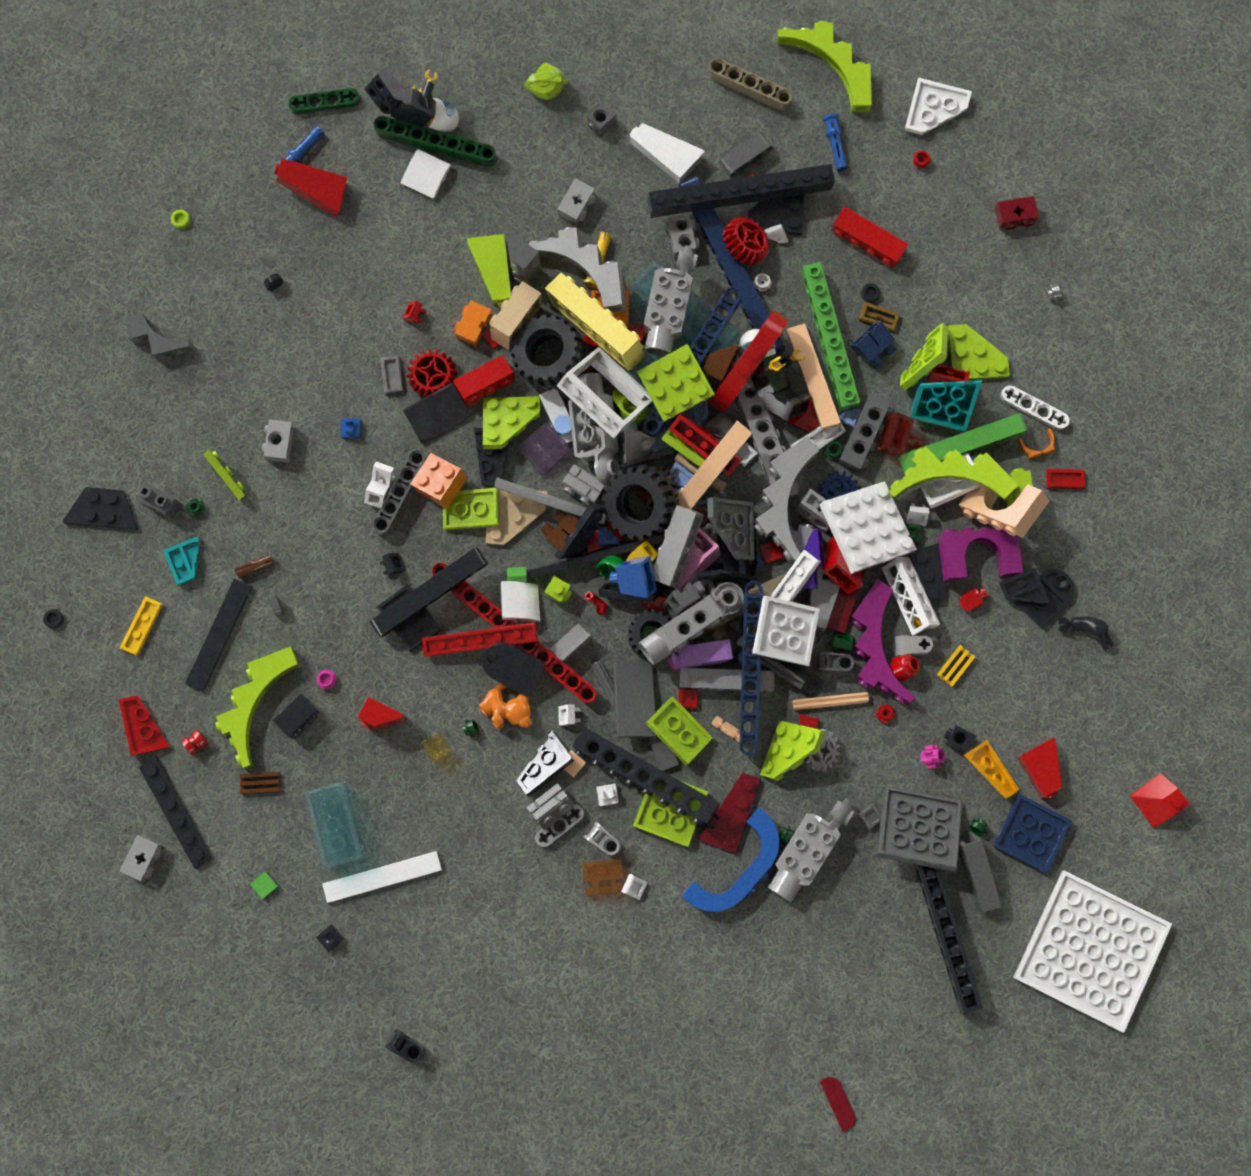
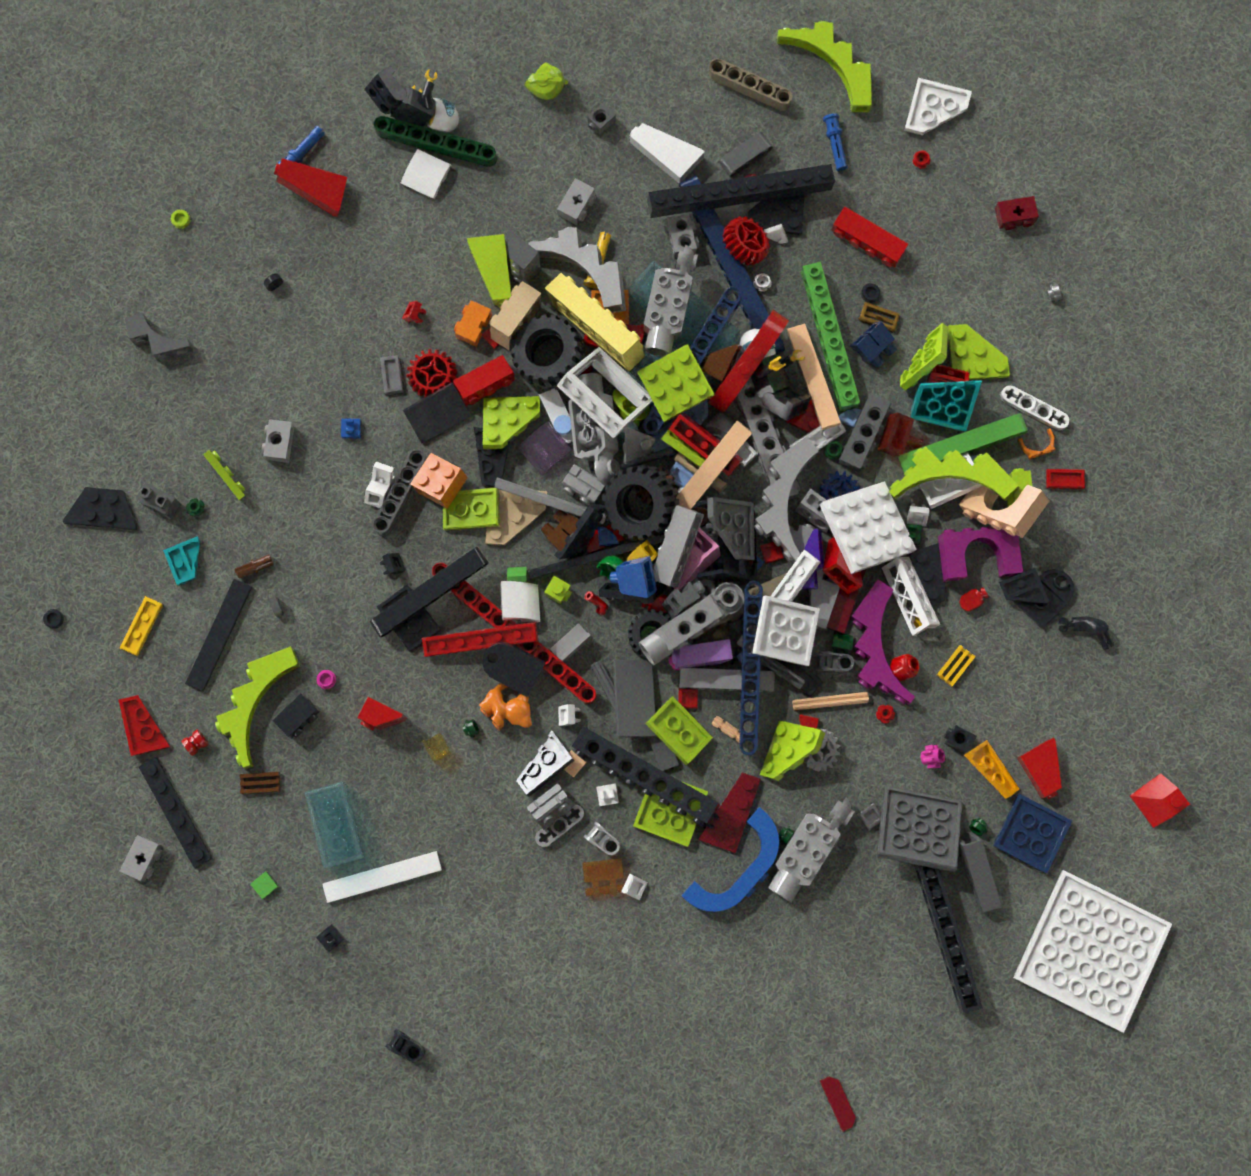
dark green beam [288,88,360,114] -> none
light grey piece [895,635,933,657] -> none

